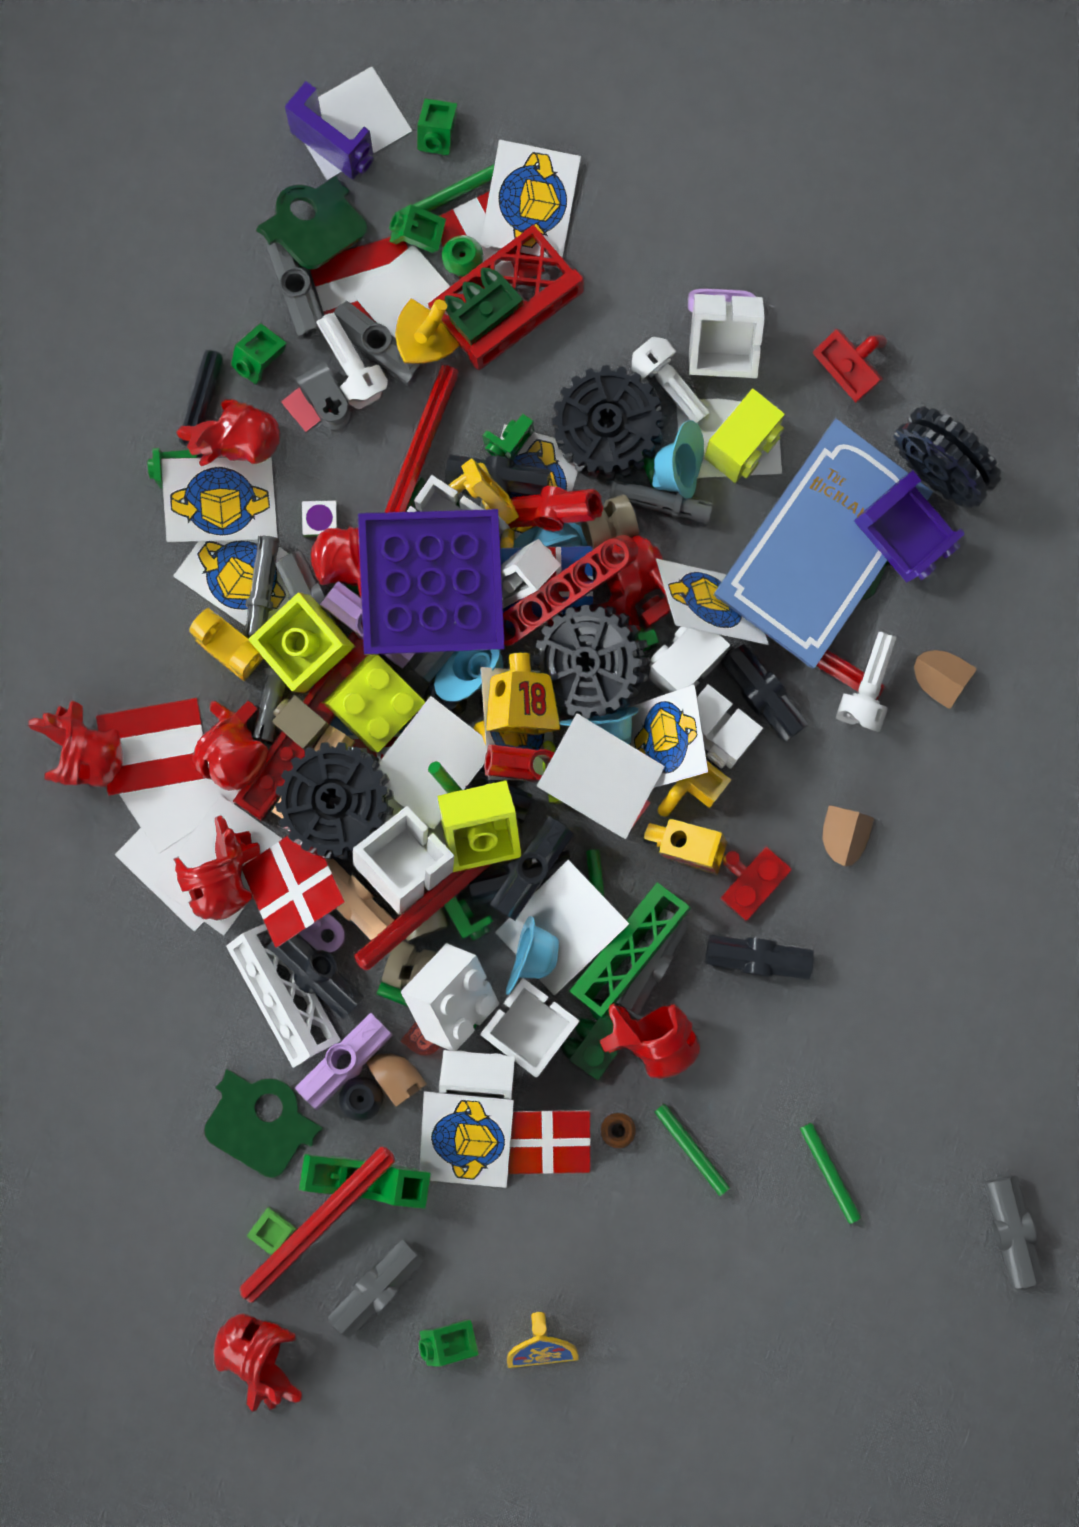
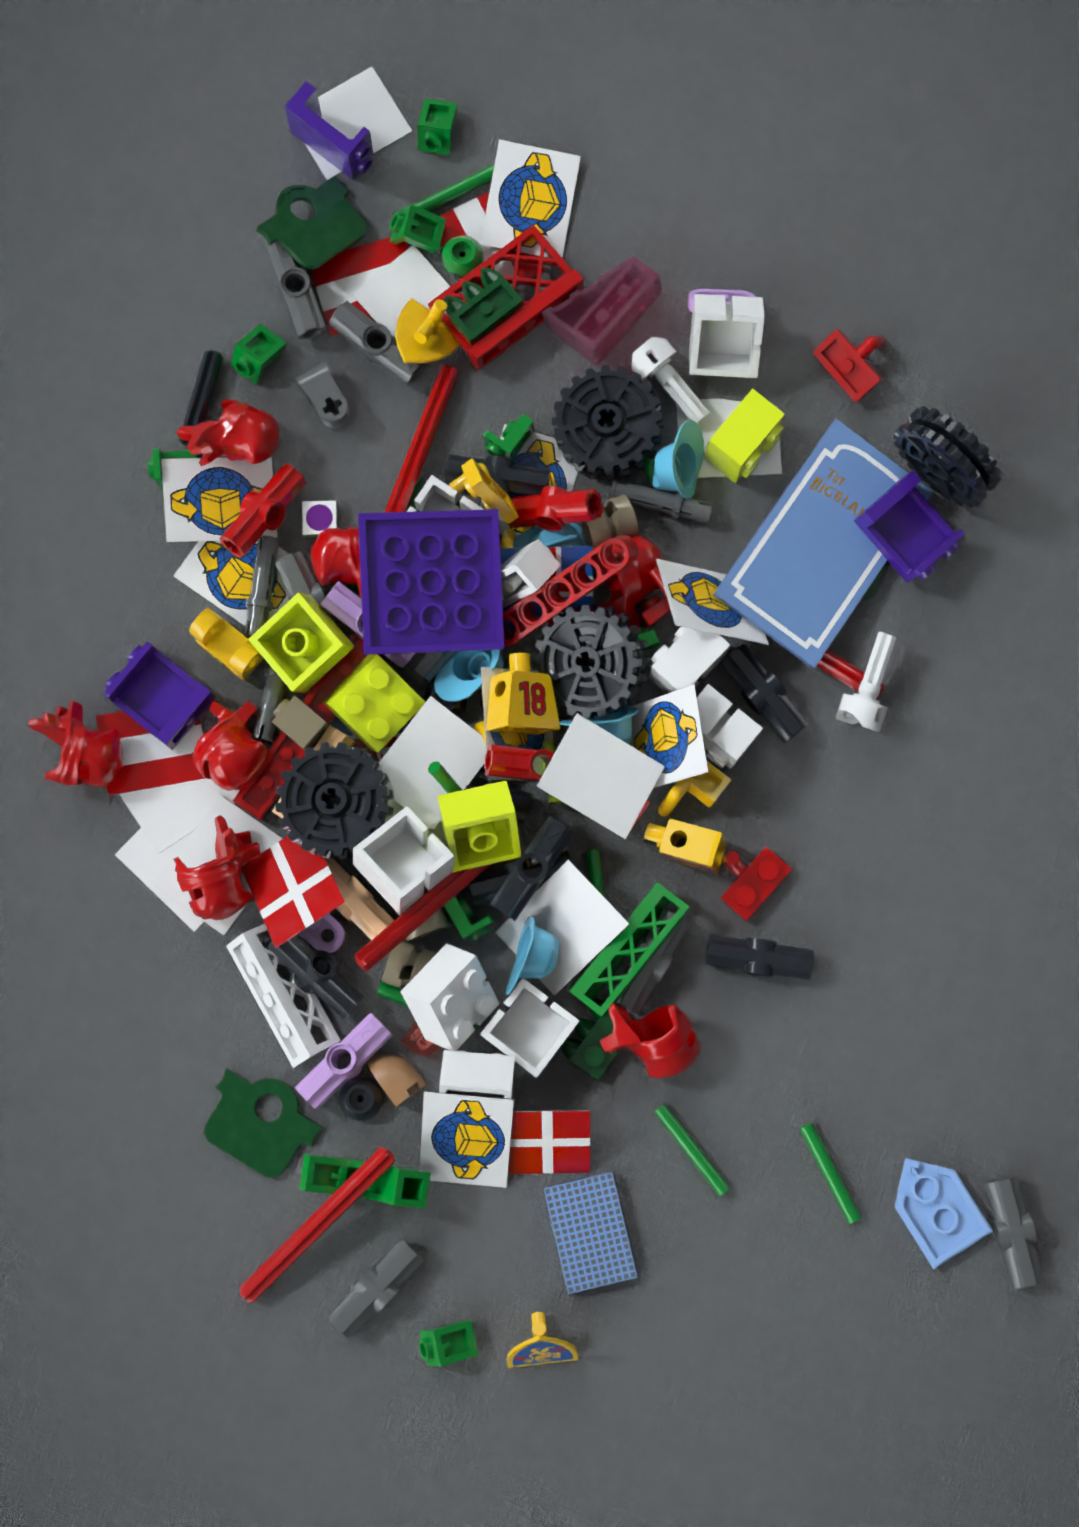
red piece [214,1313,302,1412] -> none
bright green tile [247,1206,297,1255] -> none
coral sticker [281,388,332,432] -> none
white piece [316,312,388,409] -> none
reddish brown plate [600,1113,636,1148] -> none
medium nougat brick [822,805,874,866] -> none
medium nougat brick [914,650,977,709] -> none
none -> dark purple panel [103,642,216,750]
none -> red piece [219,464,306,558]
none -> clear pink wedge [542,256,662,367]
none -> medium blue tile [544,1171,637,1294]
none -> light blue tile [895,1158,993,1269]

